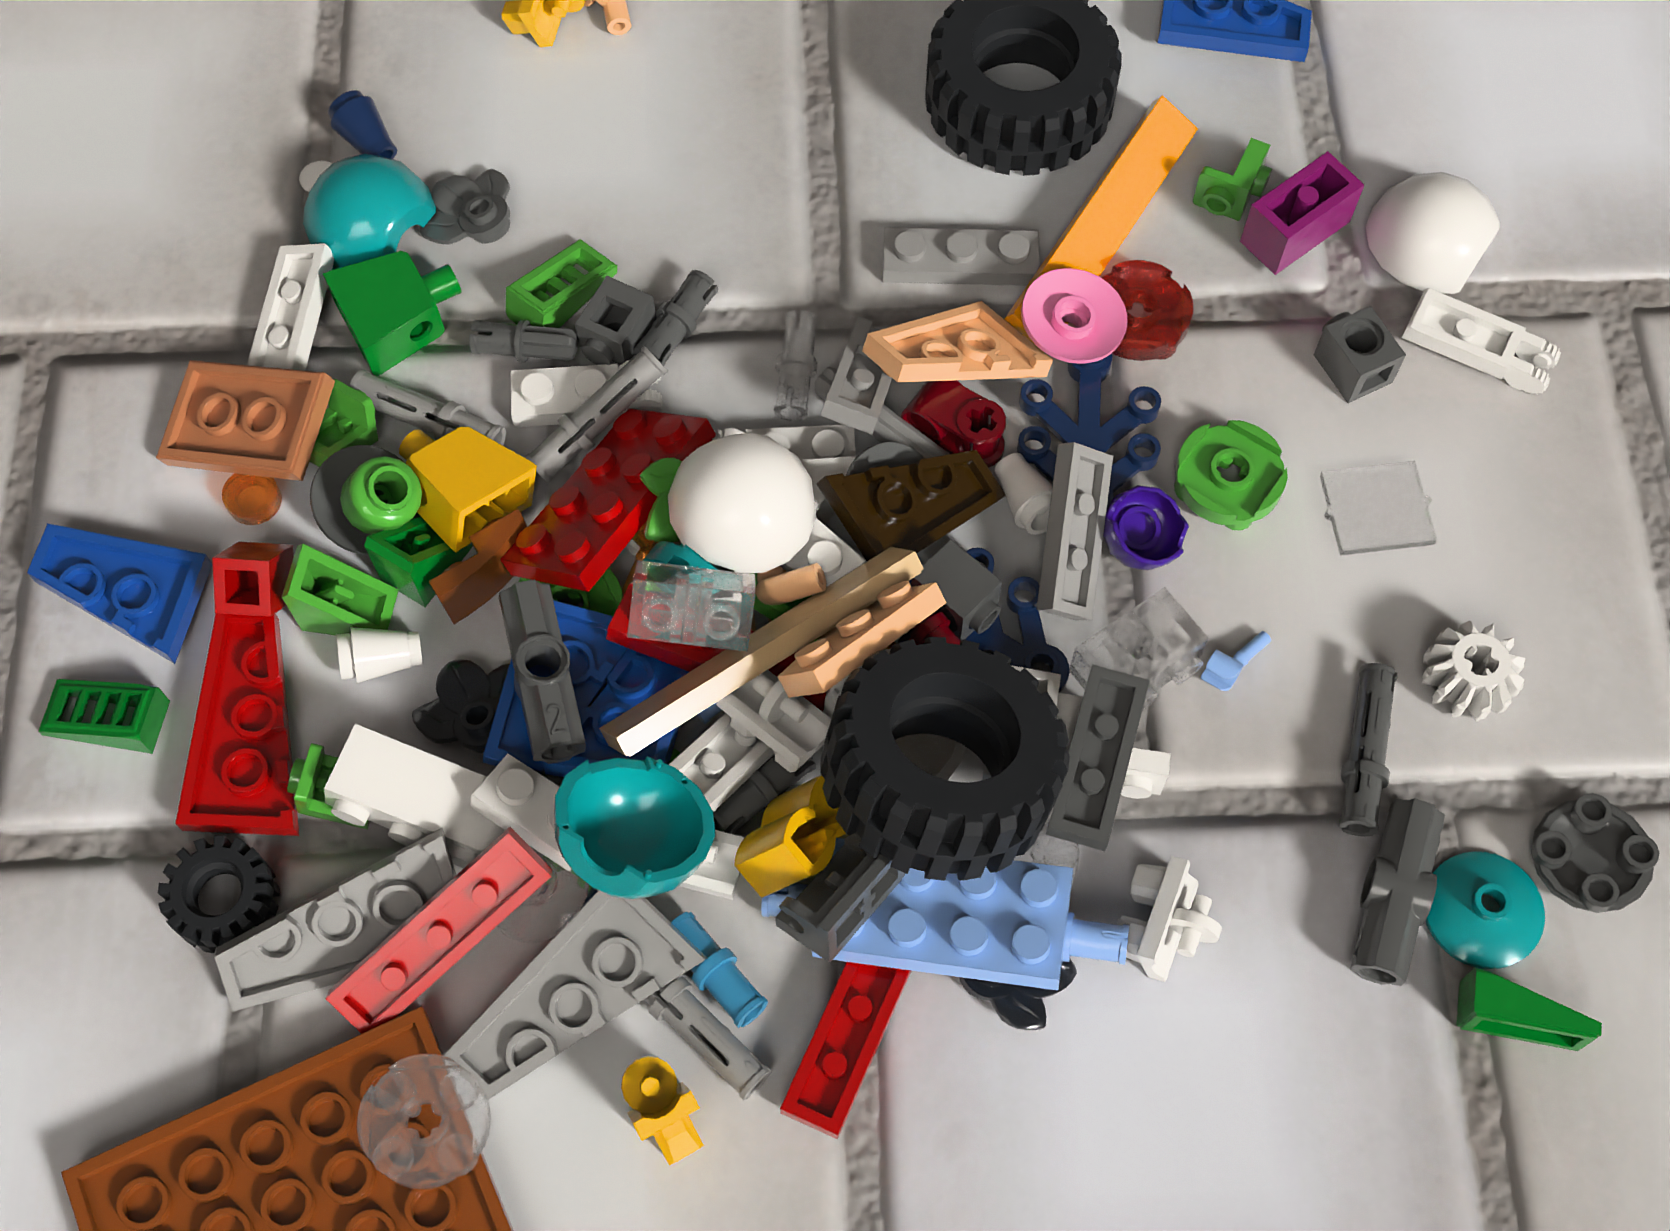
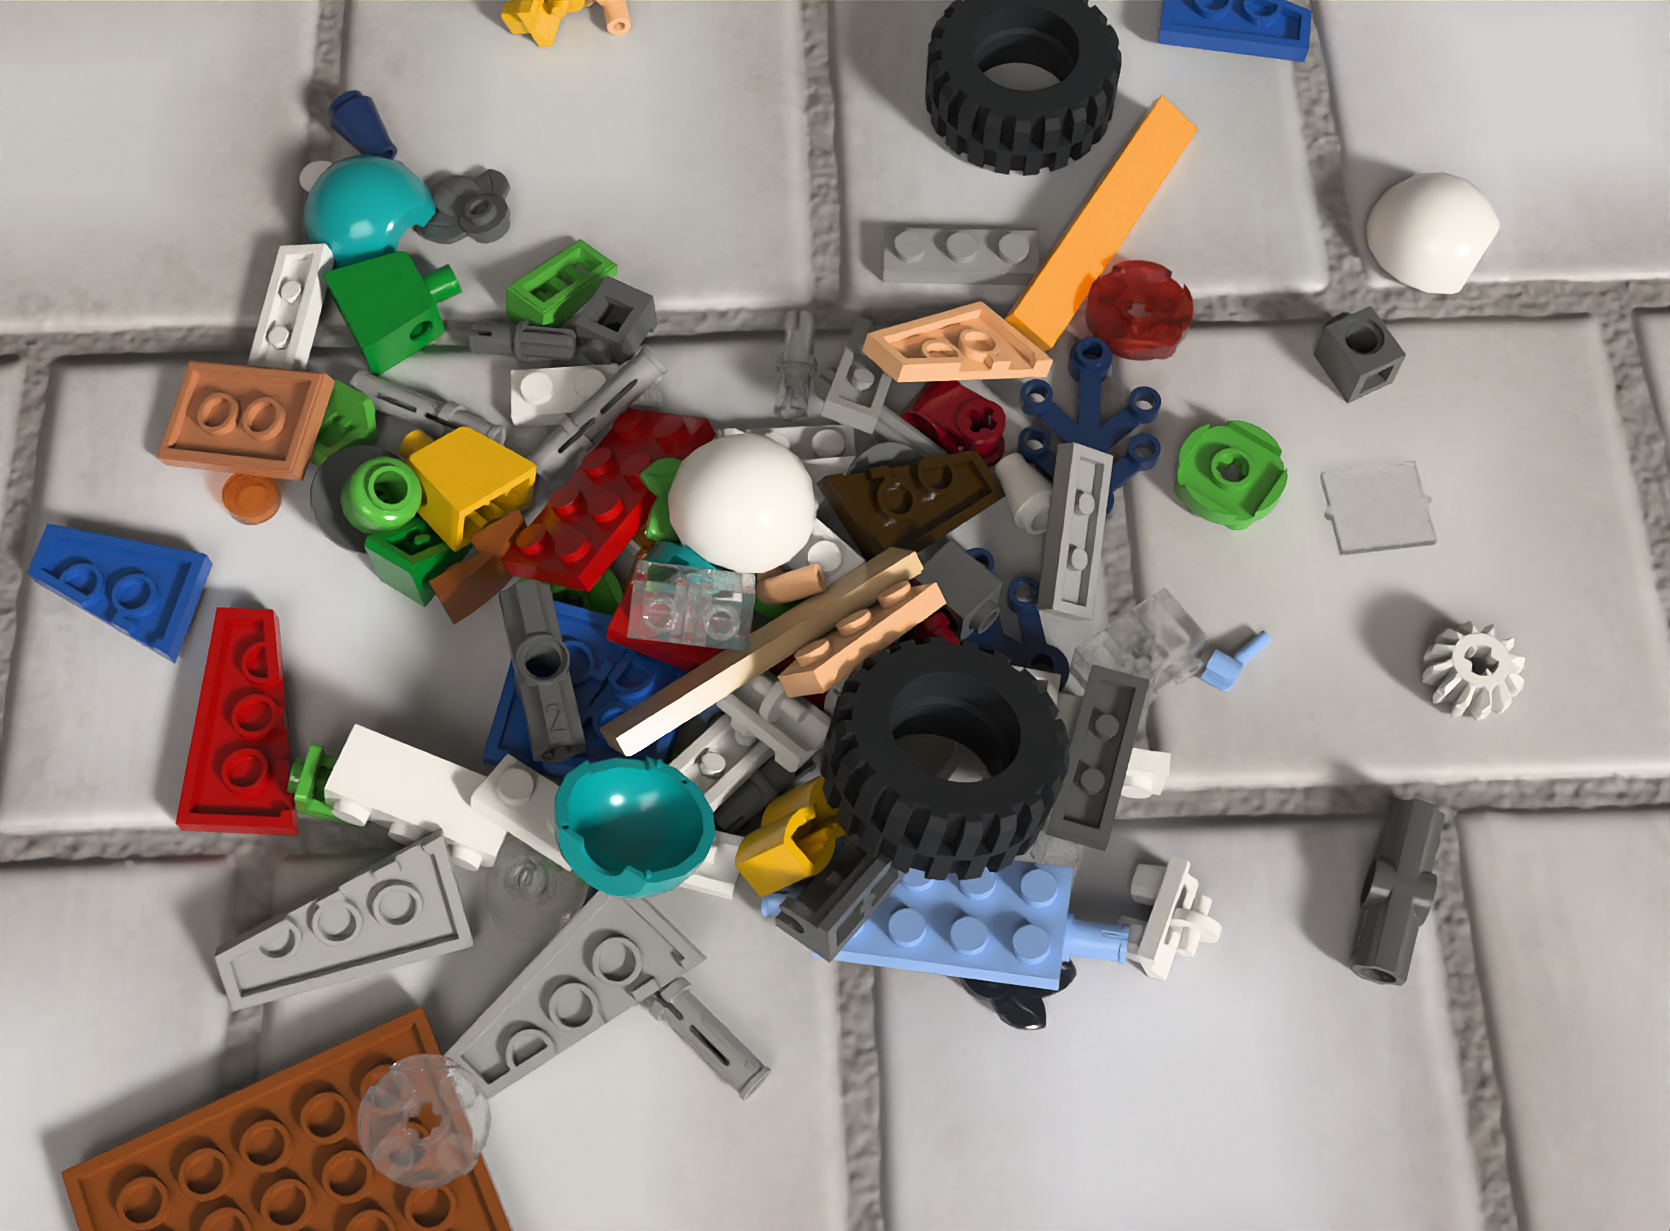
green slope [38,679,170,754] -> none
black tyre [158,835,280,953] -> none
red brick [212,541,294,617] -> none
bright green slope [282,543,399,636] -> none
plate [325,827,552,1034] -> none
white cone [336,627,422,684] -> none
black plate [412,659,510,753] -> none
yellow hips [621,1056,704,1165] -> none
dark grey pin [633,270,718,366] -> none
dark azure pin [671,912,768,1028] -> none
red plate [780,962,912,1140] -> none
bright pink dish [1021,268,1127,364] -> none
dark purple hair [1103,485,1189,571] -> none
bright green bracket [1193,138,1272,222] -> none
magenta brick [1240,151,1365,275] -> none
dark grey pin [1339,663,1398,837] -> none
white hinge [1402,288,1561,395] -> none
teal dish [1425,851,1545,969] -> none
green slope [1456,967,1602,1051] -> none
dark grey dish [1531,793,1659,913] -> none

